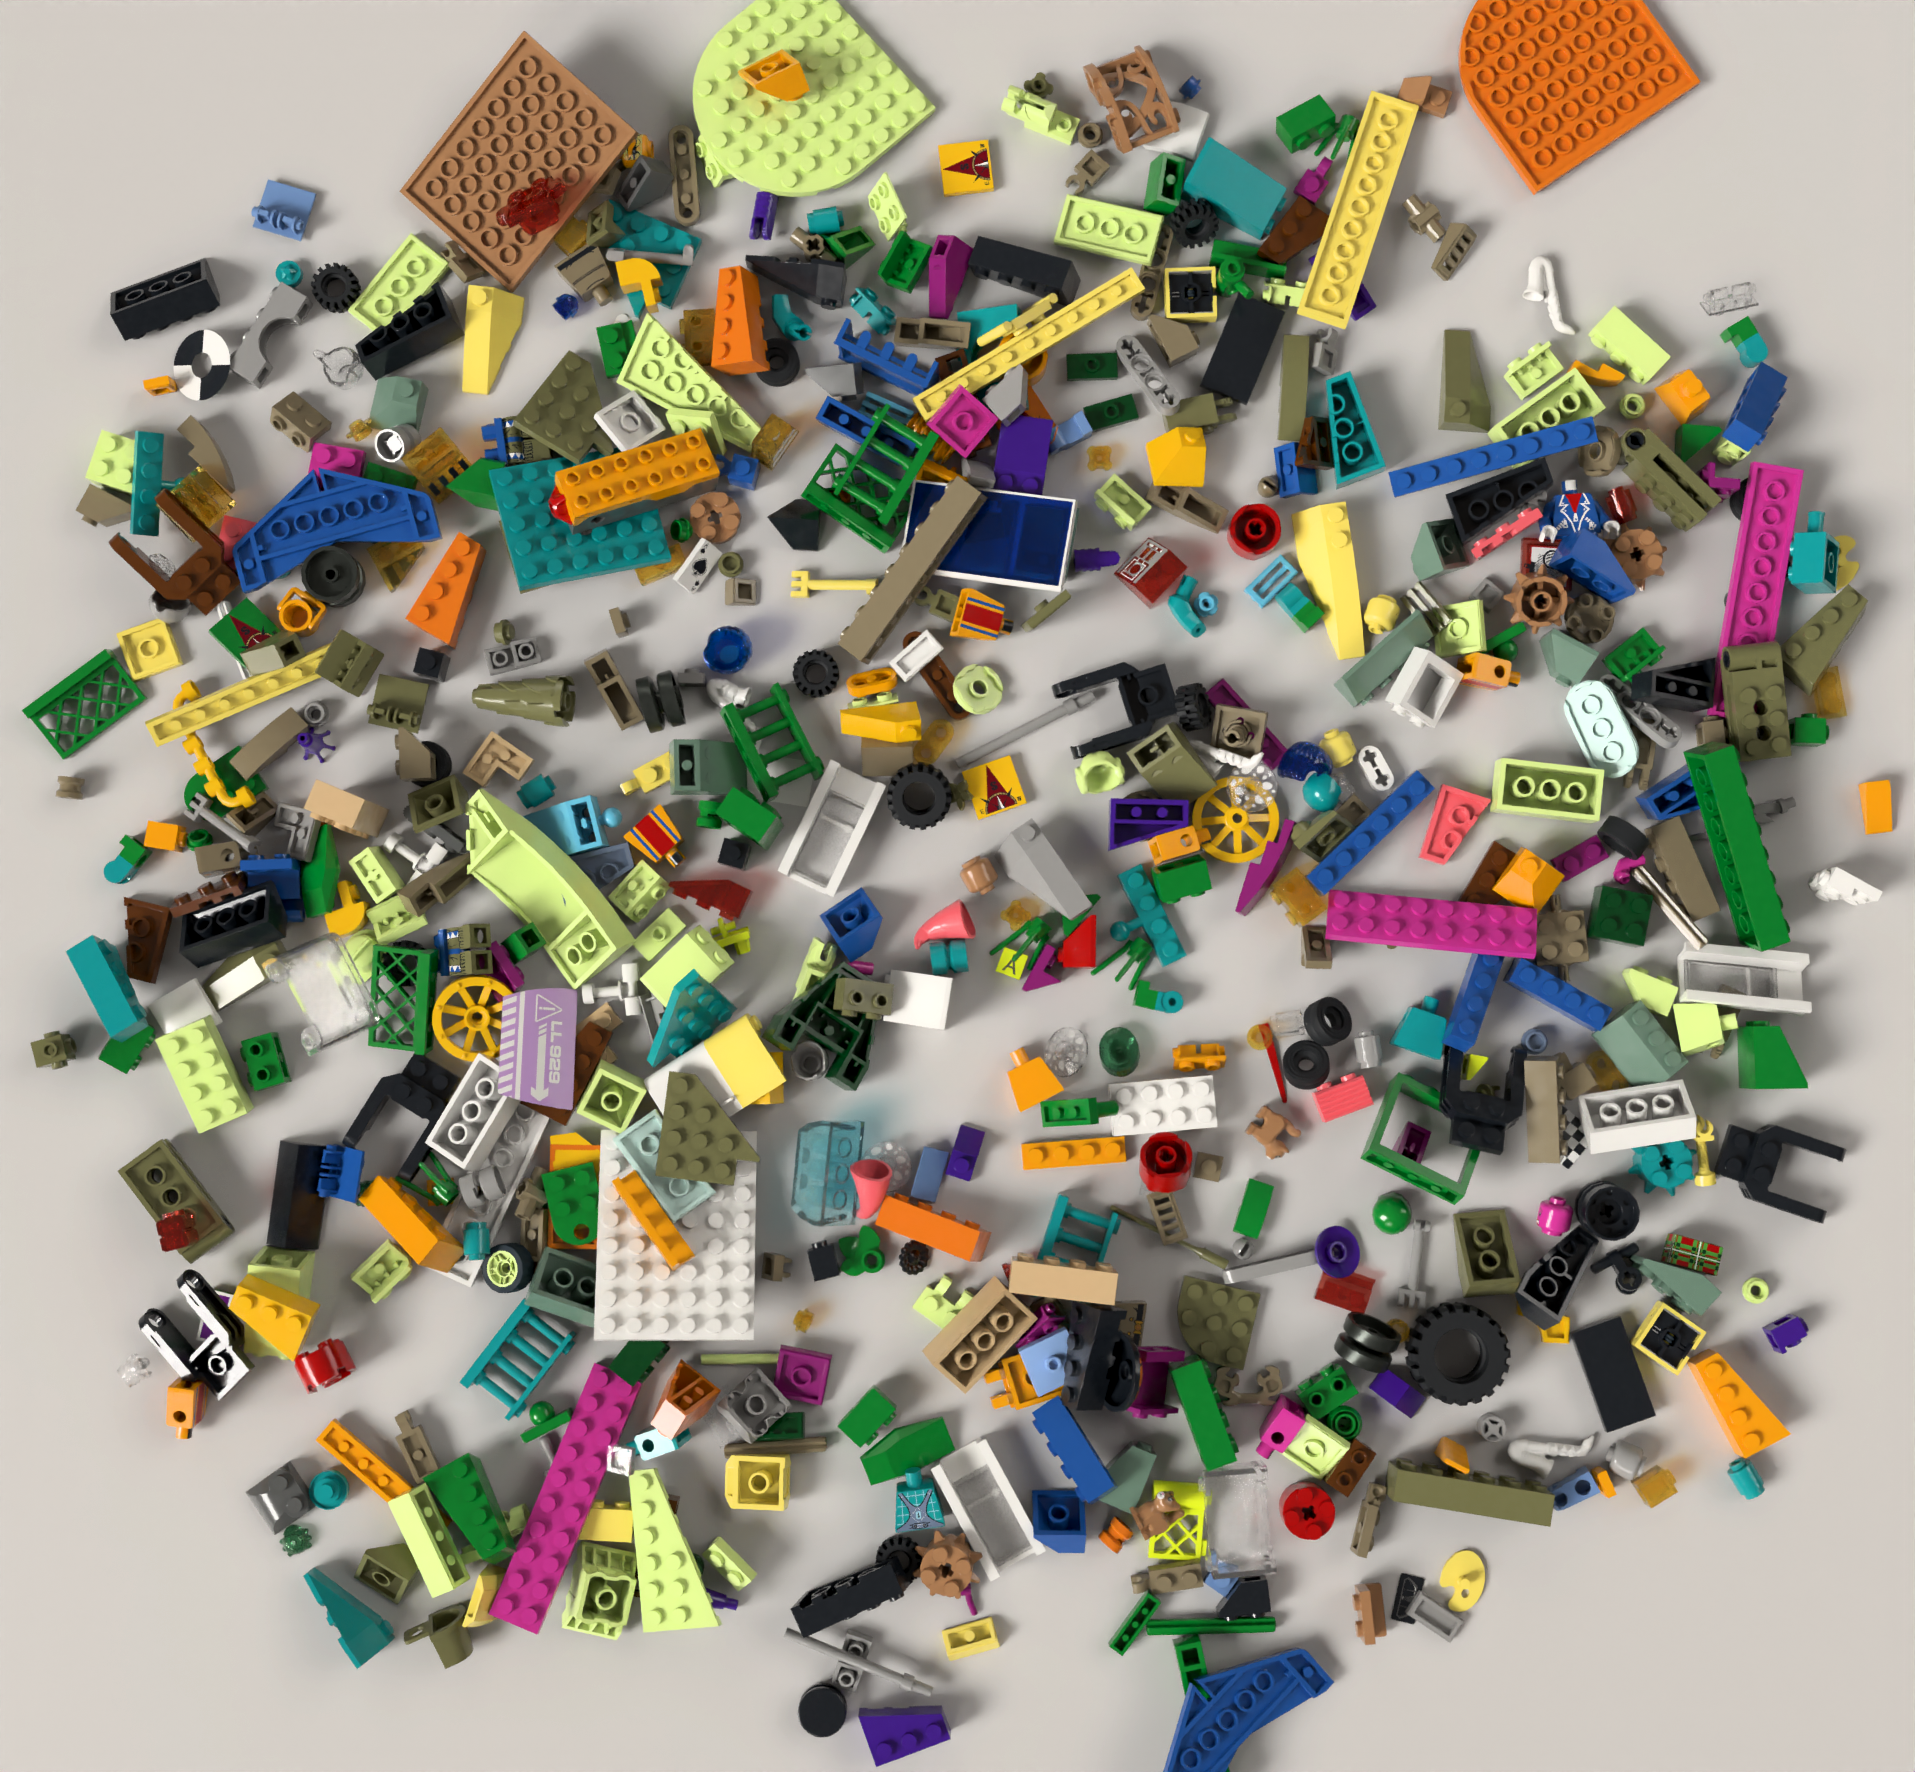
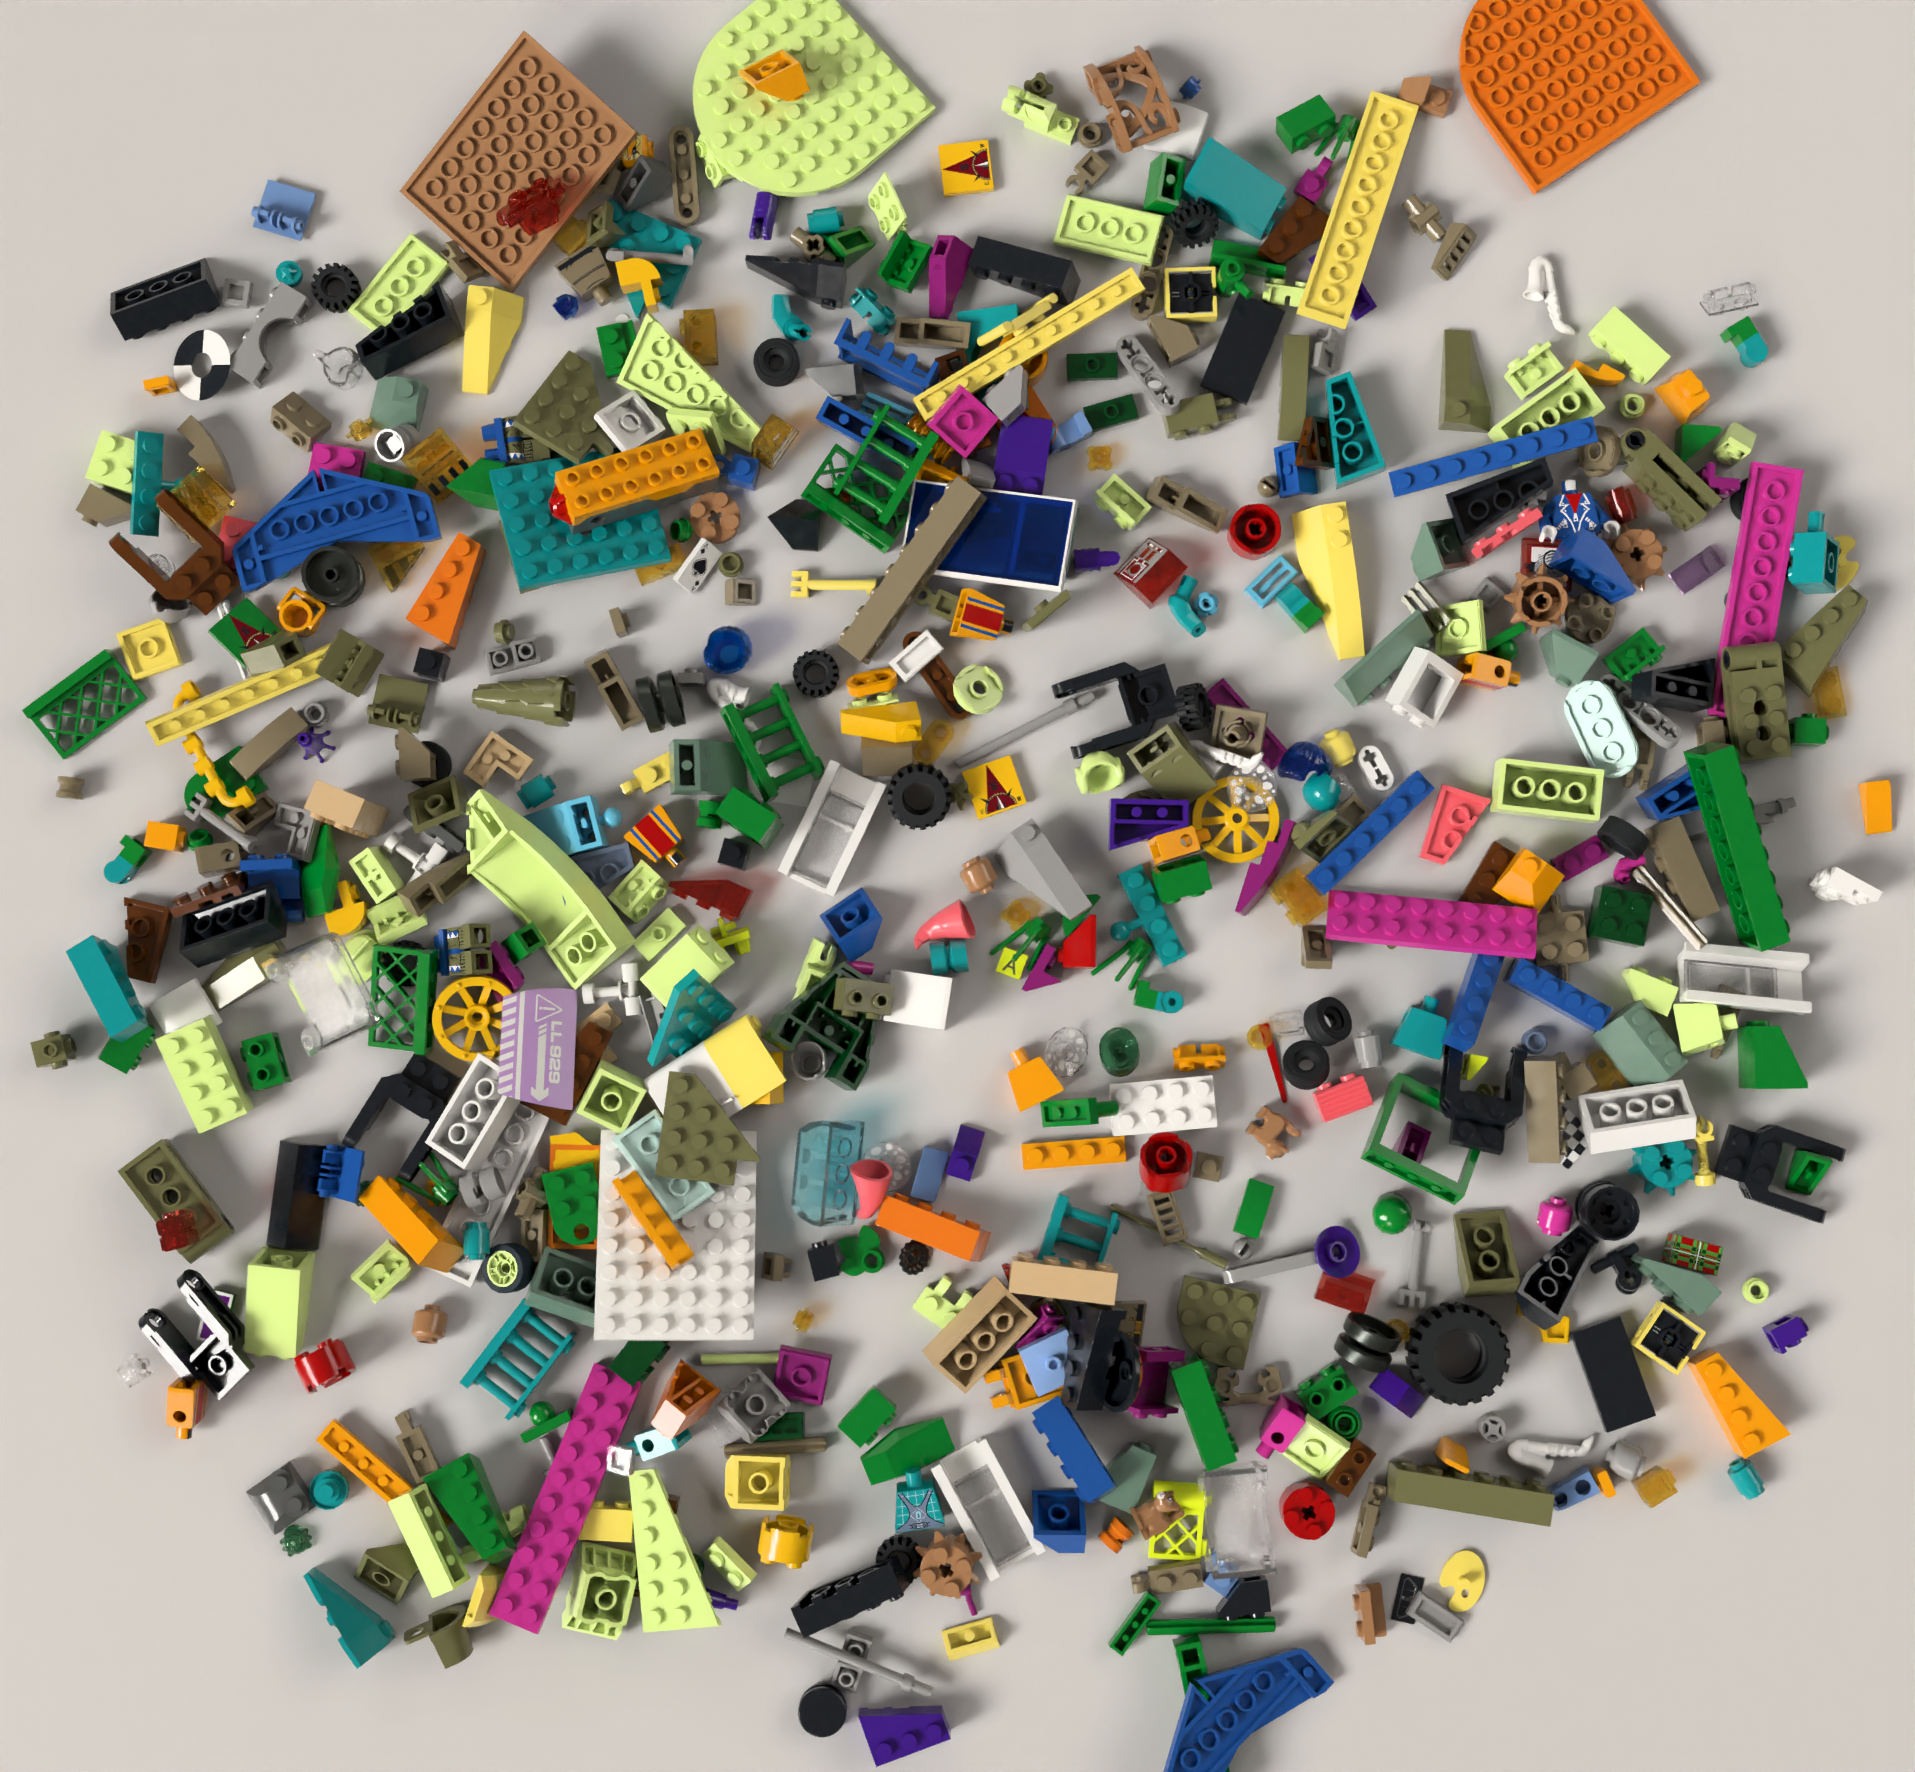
yellow wedge [229,1274,321,1362] -> none
orange wedge [711,265,770,376] -> none
yellow slope [1145,427,1206,487] -> none
light yellow head [1363,594,1400,634] -> none
blue brick [1722,362,1788,452] -> none
none -> light grey plate [222,278,253,309]
none -> medium nougat head [412,1304,448,1344]
none -> yellow brick [758,1514,814,1569]
none -> clear purple slope [1668,545,1725,595]
none -> green slope [1785,1150,1833,1196]

